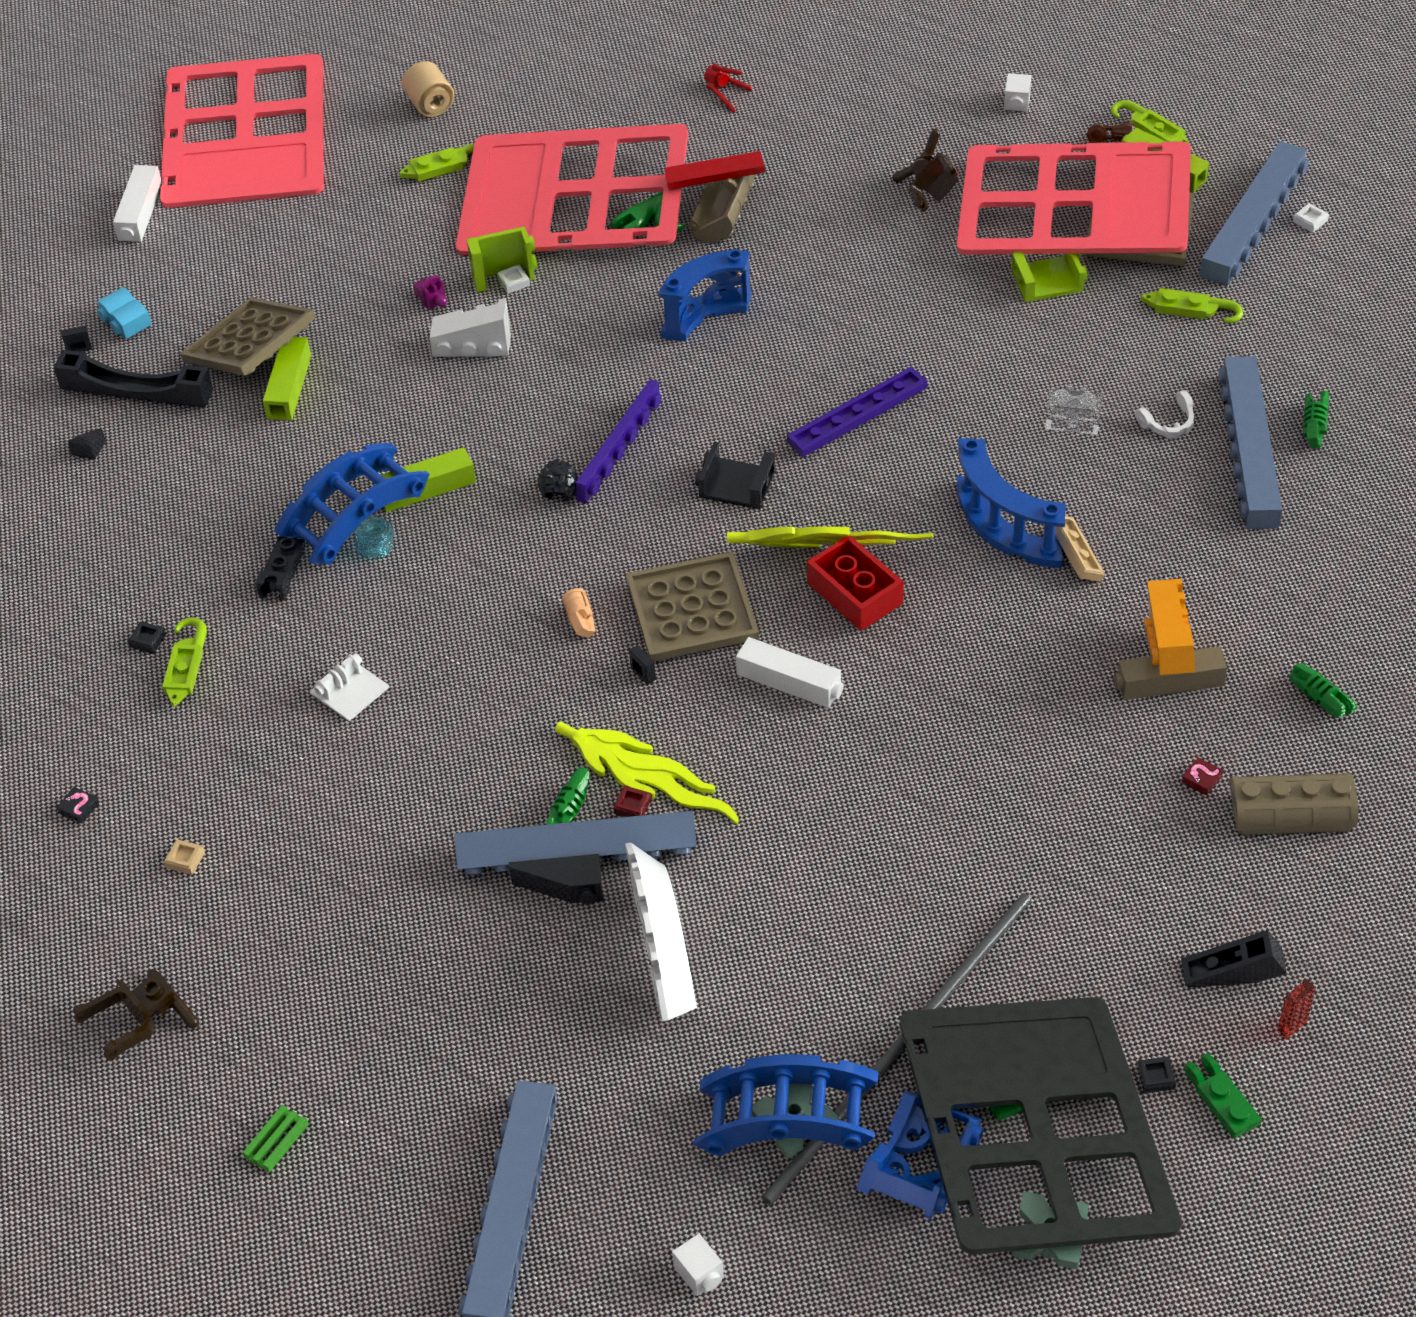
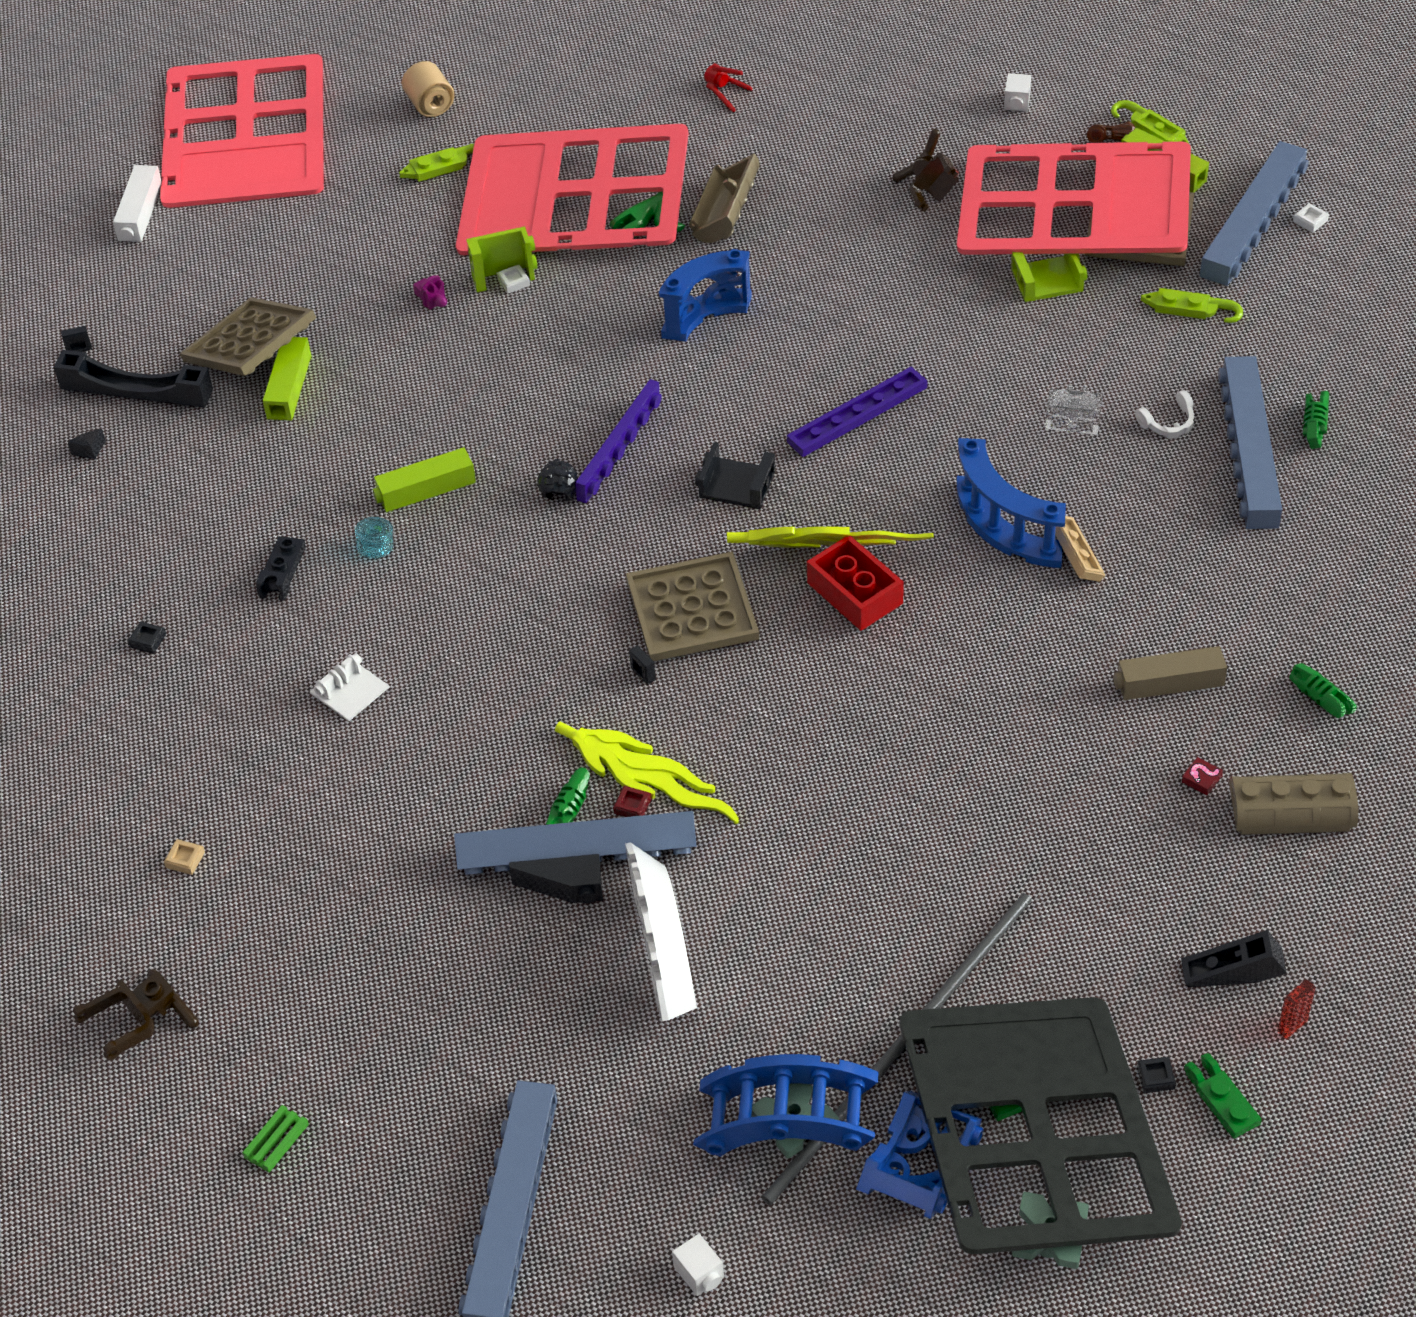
black tile [57,787,99,824] -> none
medium azure brick [97,287,152,339] -> none
lime plate [162,617,207,707] -> none
blue fence [274,443,430,564] -> none
white wedge [430,298,511,357] -> none
light nougat hinge [562,588,595,638] -> none
red tile [664,151,765,190] -> none
white brick [736,637,844,708] -> none
light orange wedge [1144,579,1195,675] -> none

